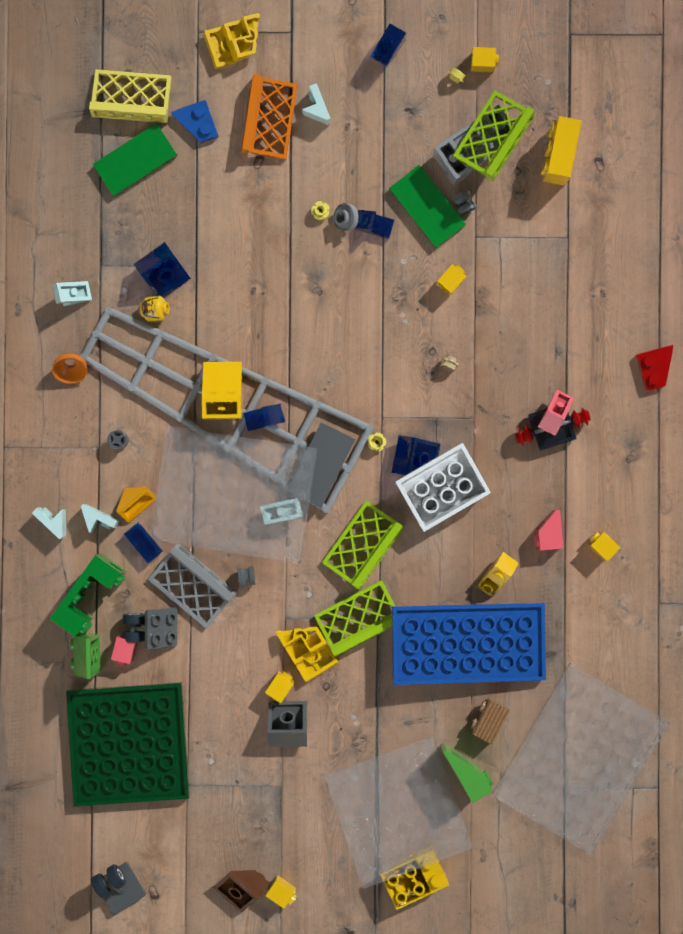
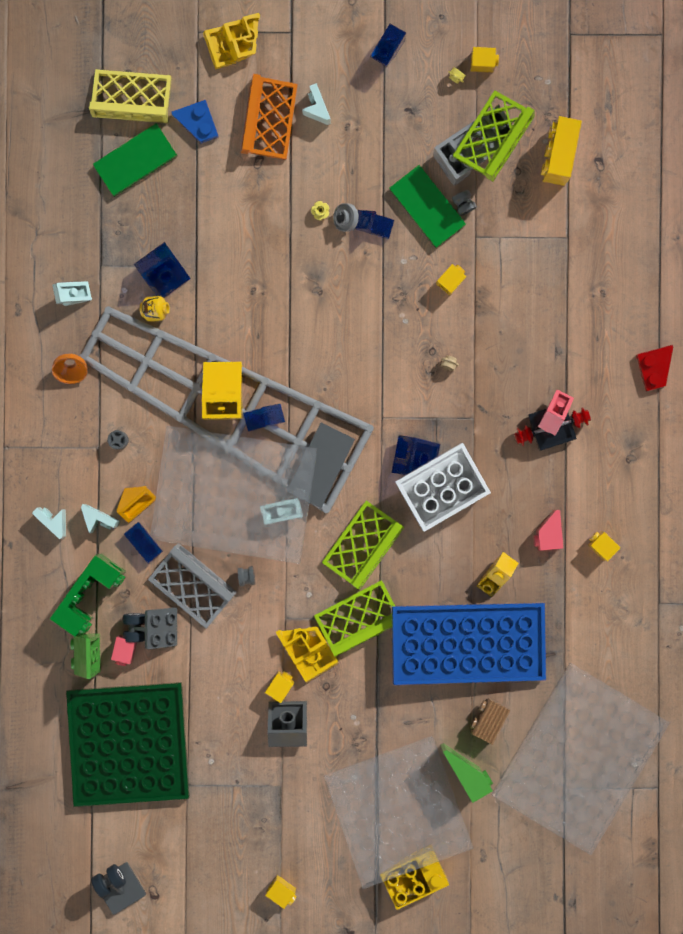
reddish brown slope [213,870,270,912] -> none
light yellow plate [368,433,386,451] -> none

